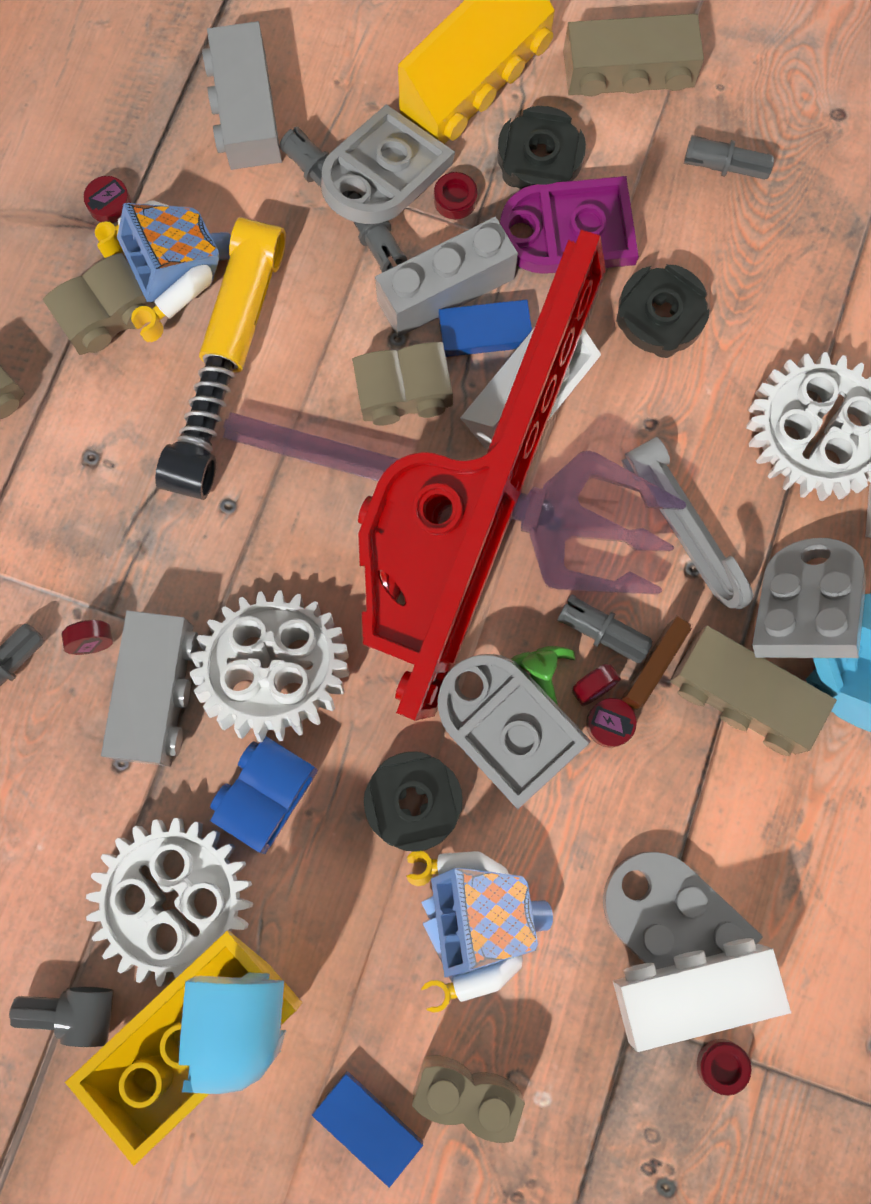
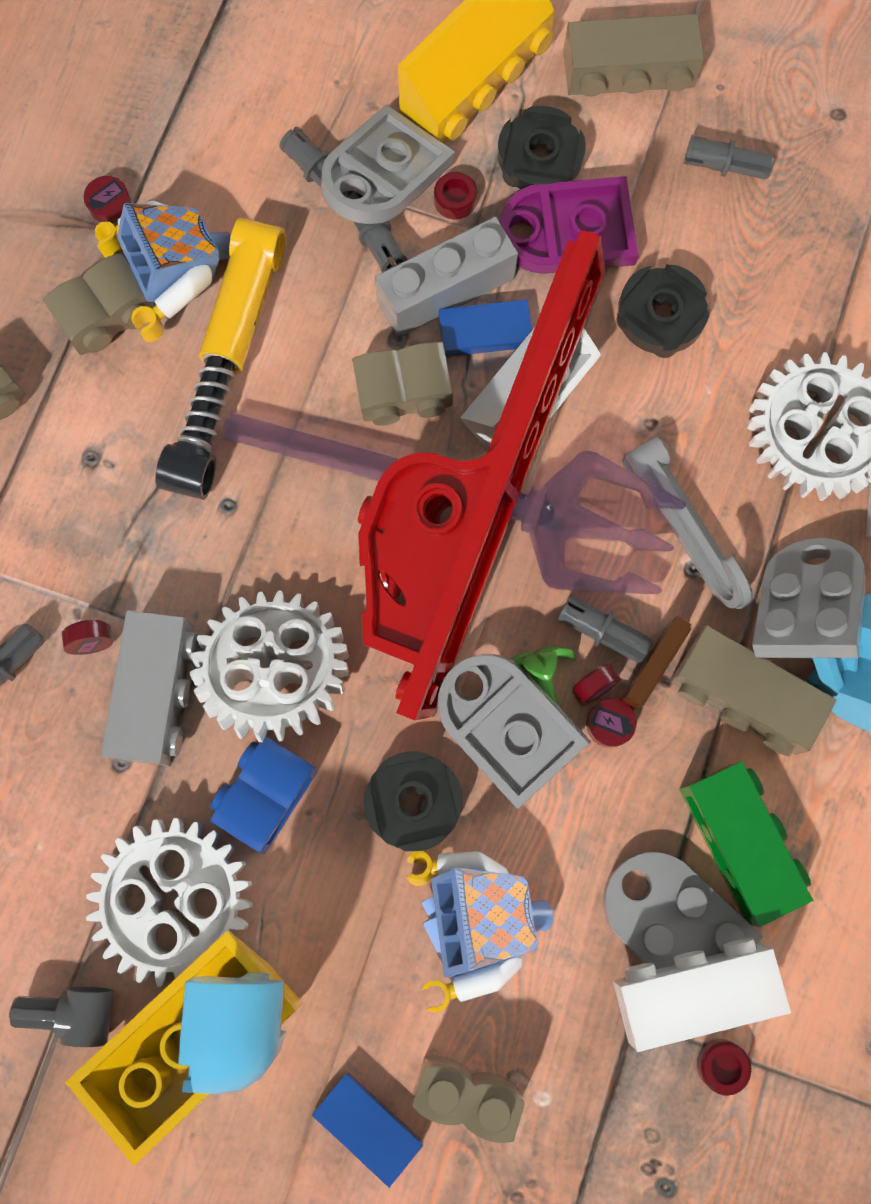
light grey brick [202,21,282,170] -> none
none -> green brick [679,761,814,927]

